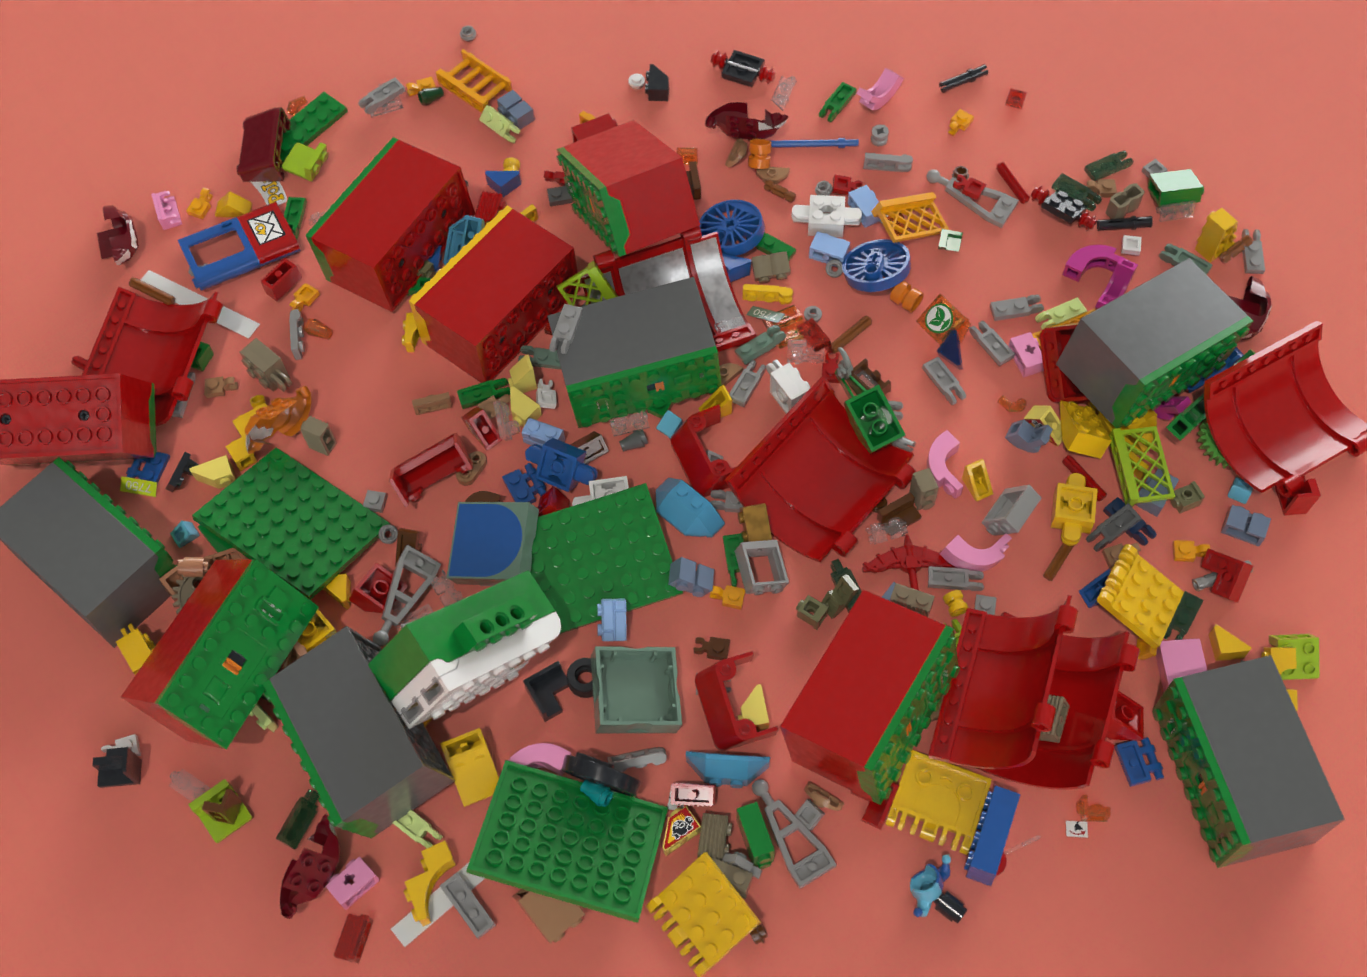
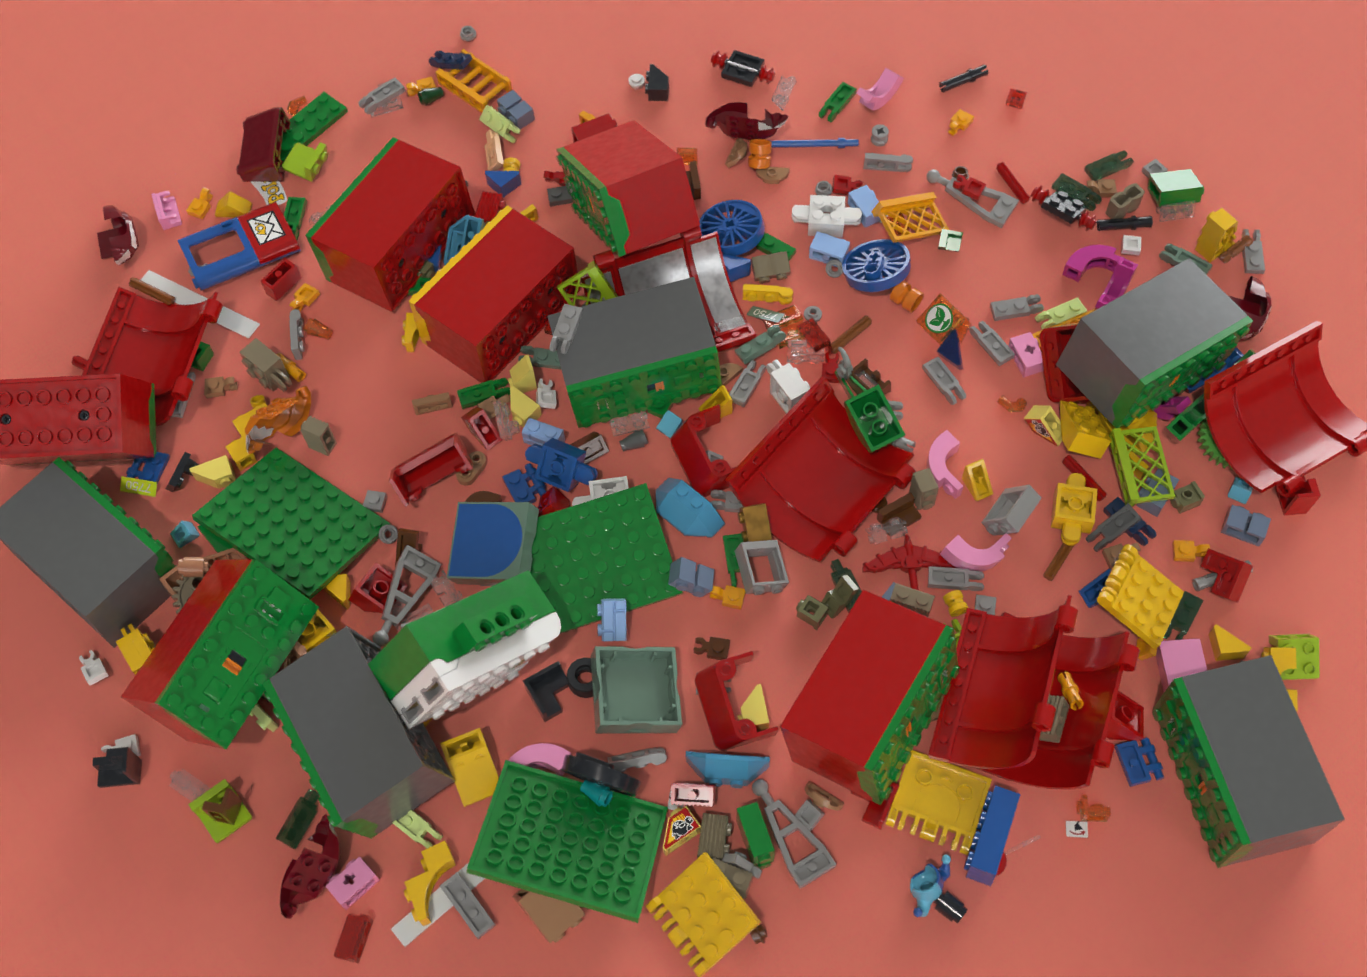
dark orange axle [764,180,796,203] -> none
sand blue brick [1005,419,1053,453] -> none
none -> white plate [79,650,109,686]
none -> light orange pin [276,353,306,382]
none -> dark blue hinge [429,51,472,70]
none -> light nougat hinge [485,129,503,171]
none -> light orange pin [1058,672,1084,710]

